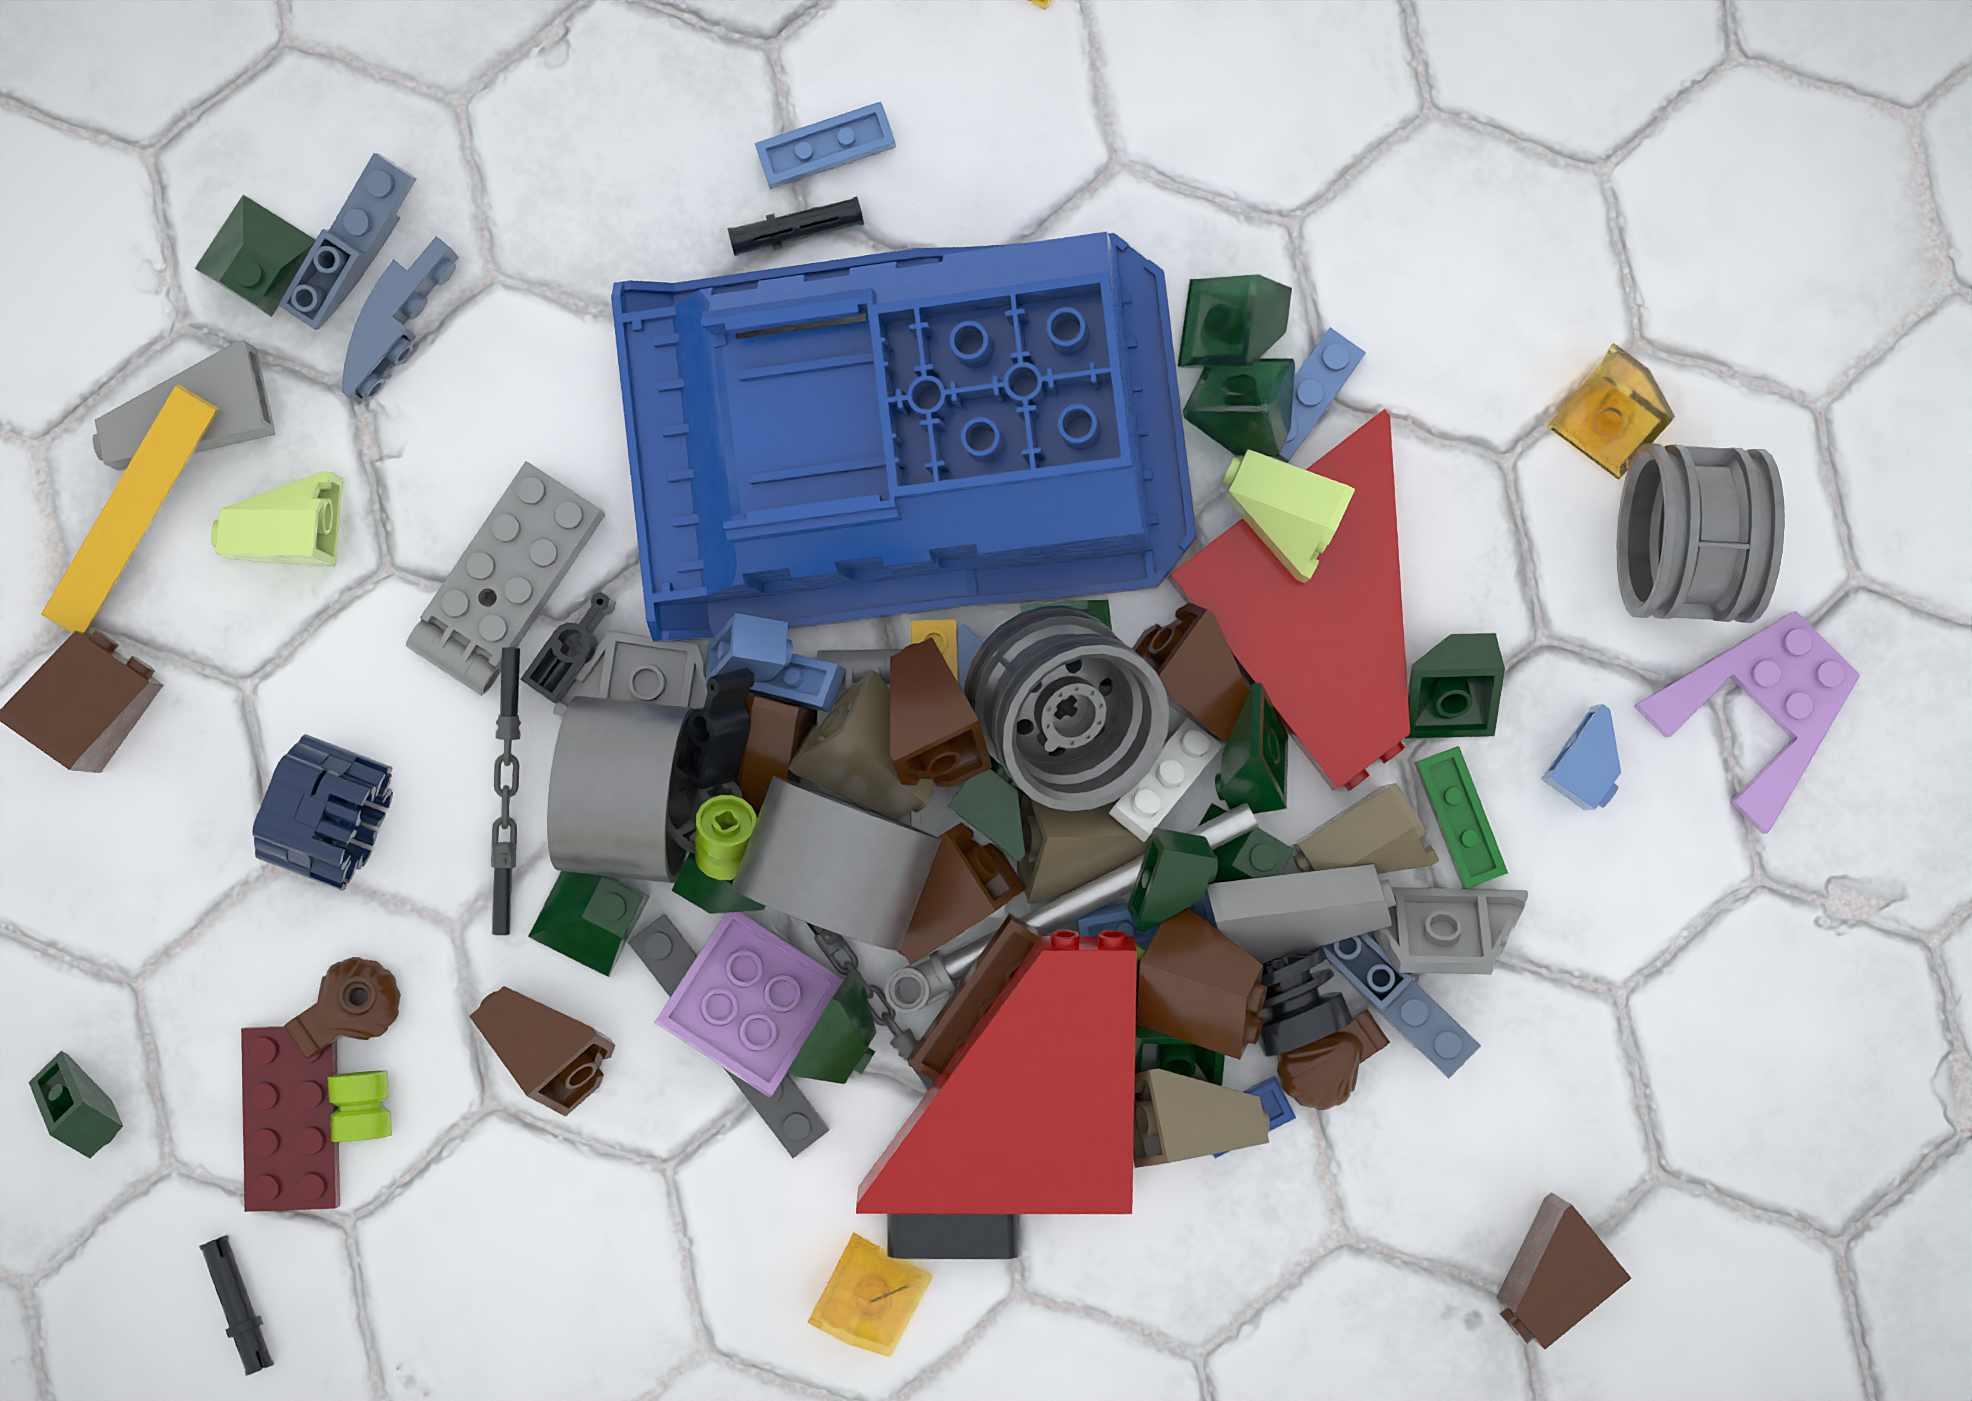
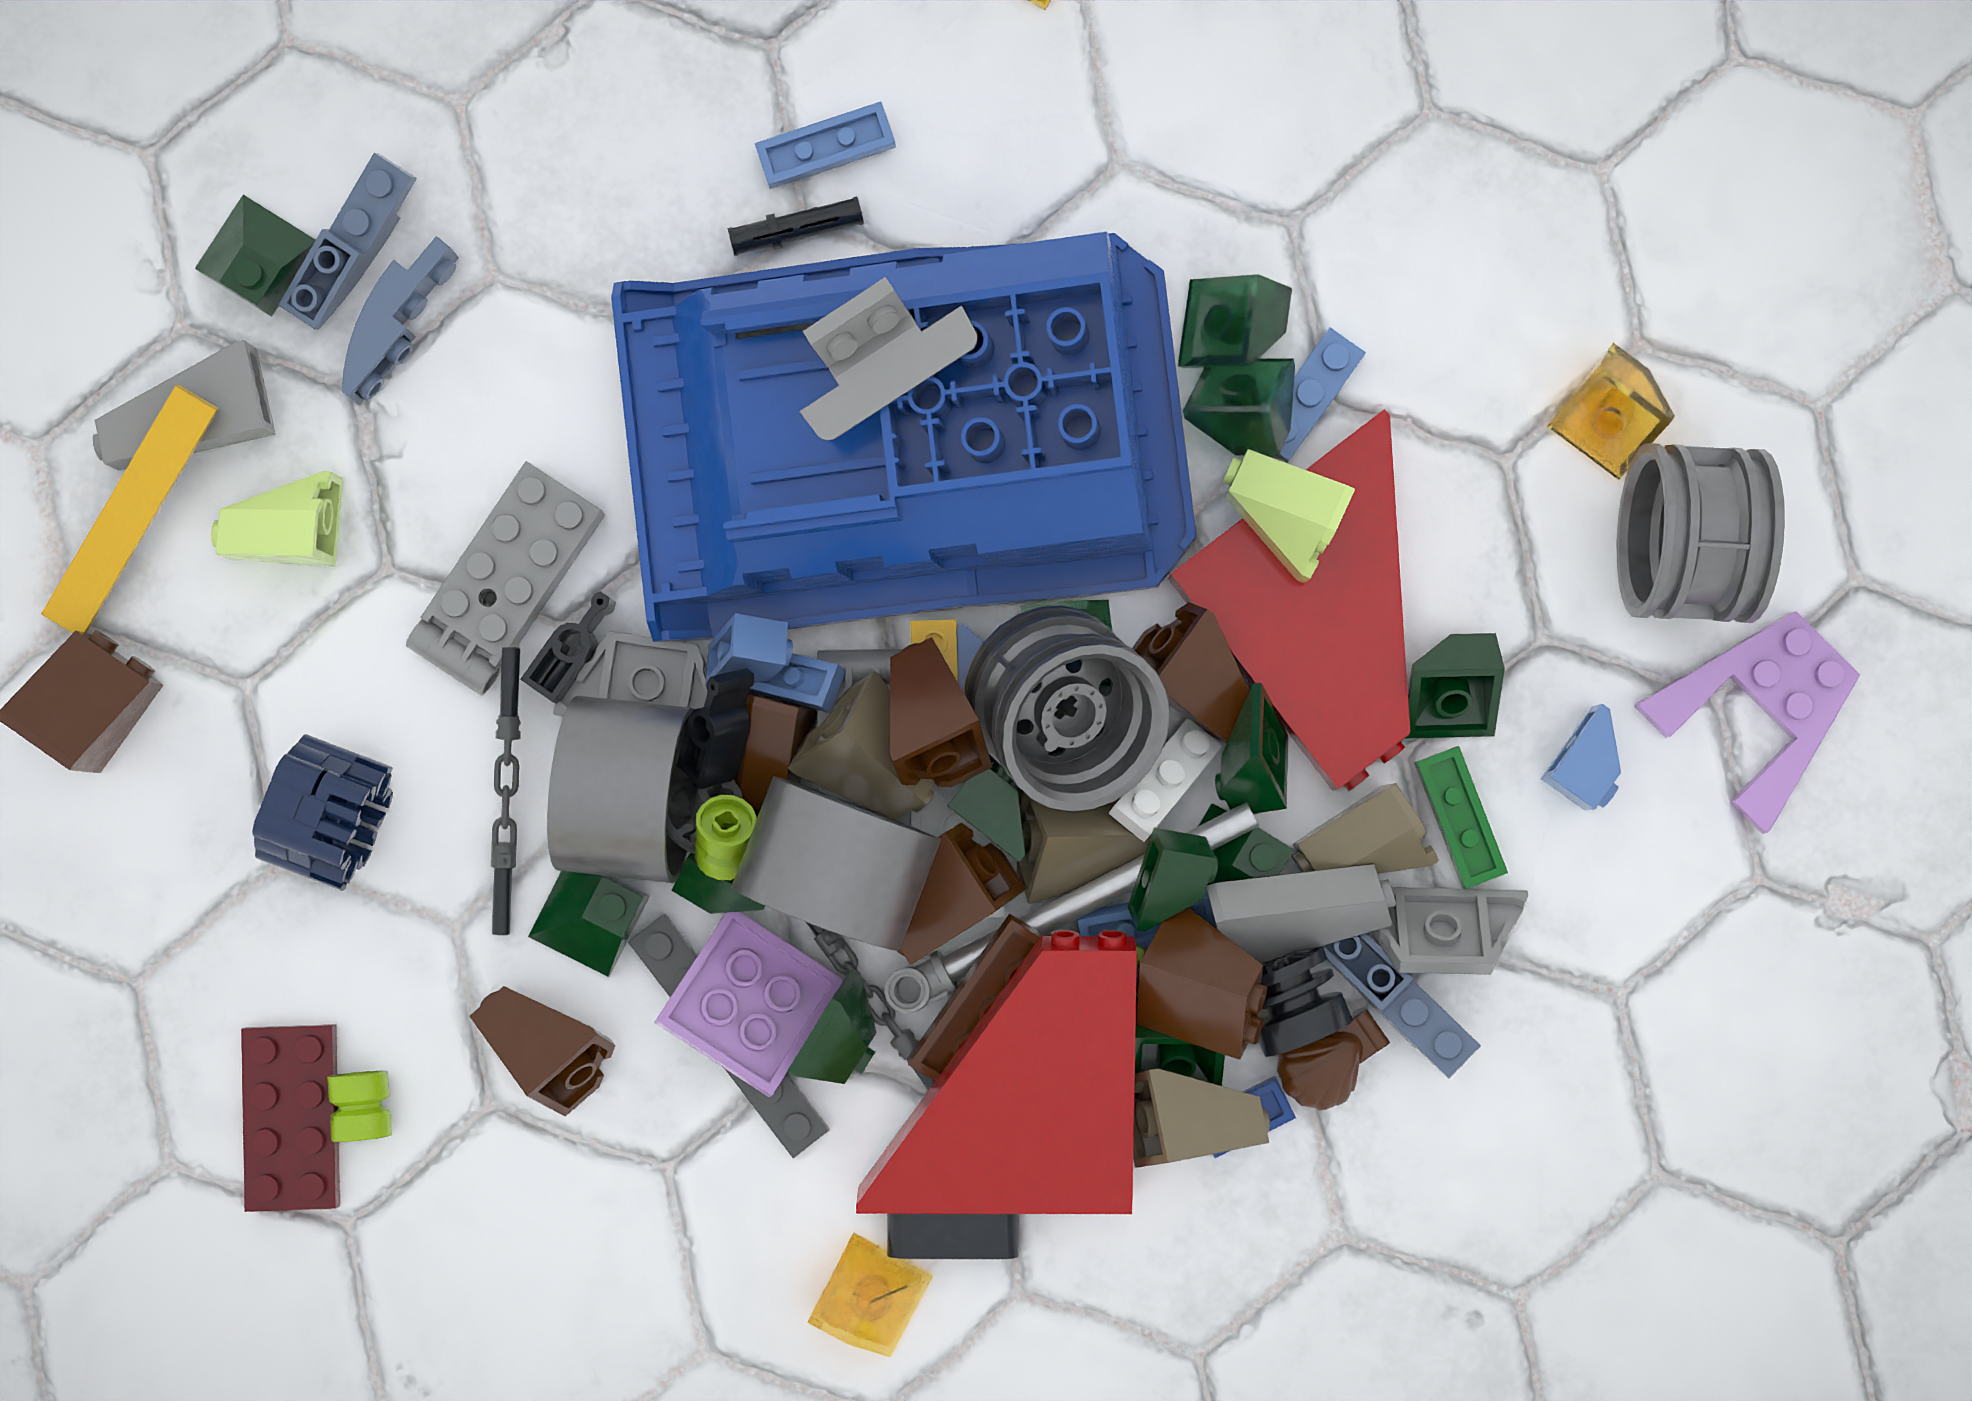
dark green slope [28,1050,123,1159] -> none
black pin [199,1235,274,1376] -> none
reddish brown animal [284,957,401,1059] -> none
reddish brown slope [1497,1192,1632,1349] -> none
none -> light grey plate [799,277,978,440]

